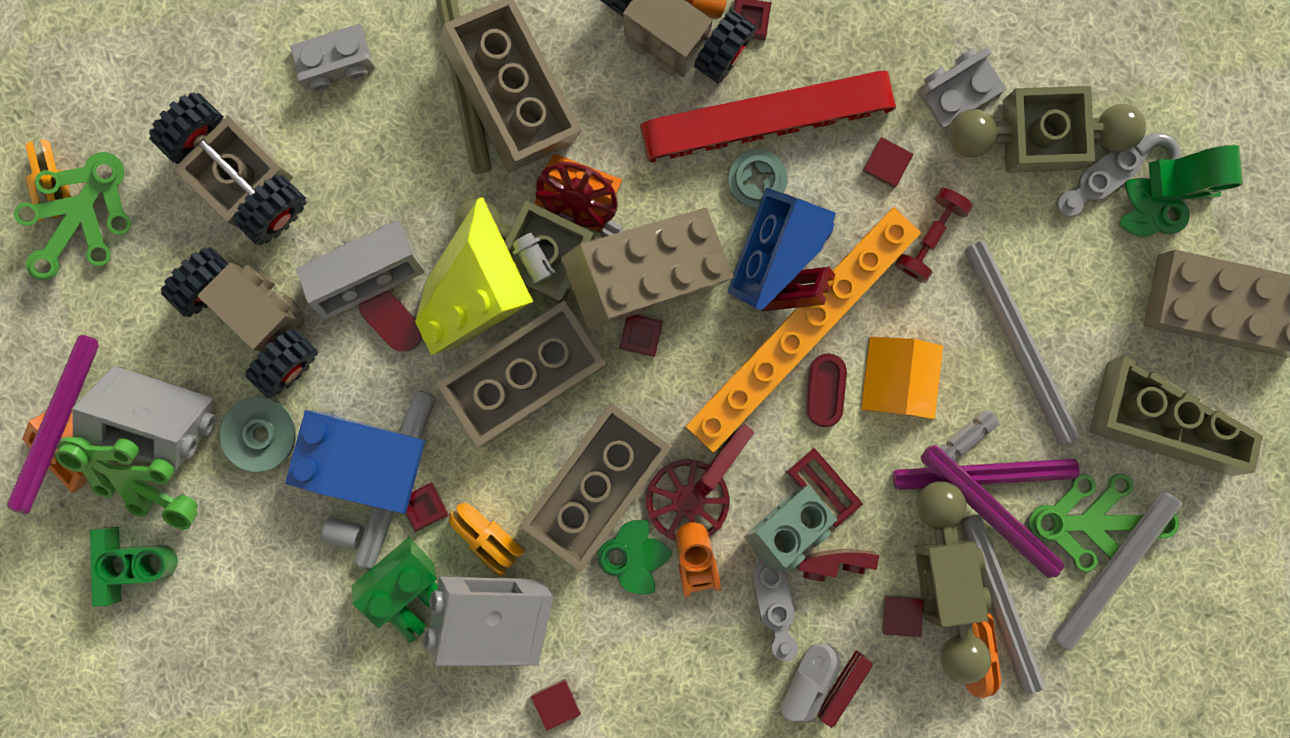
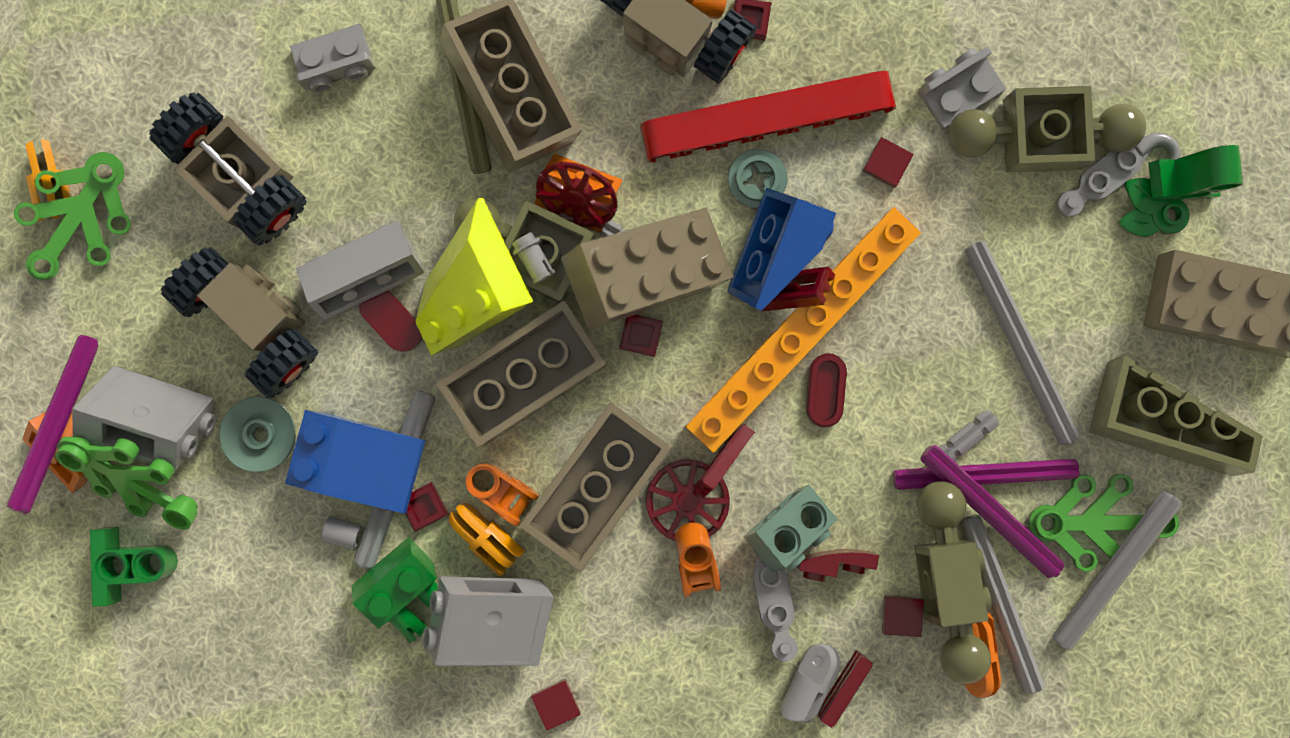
green plate [597,520,672,595] -> none
dark red tile [785,447,863,528] -> none
light orange slope [861,337,943,419] -> none
dark red wheel [894,188,973,283] -> none
none -> orange piece [466,463,540,526]

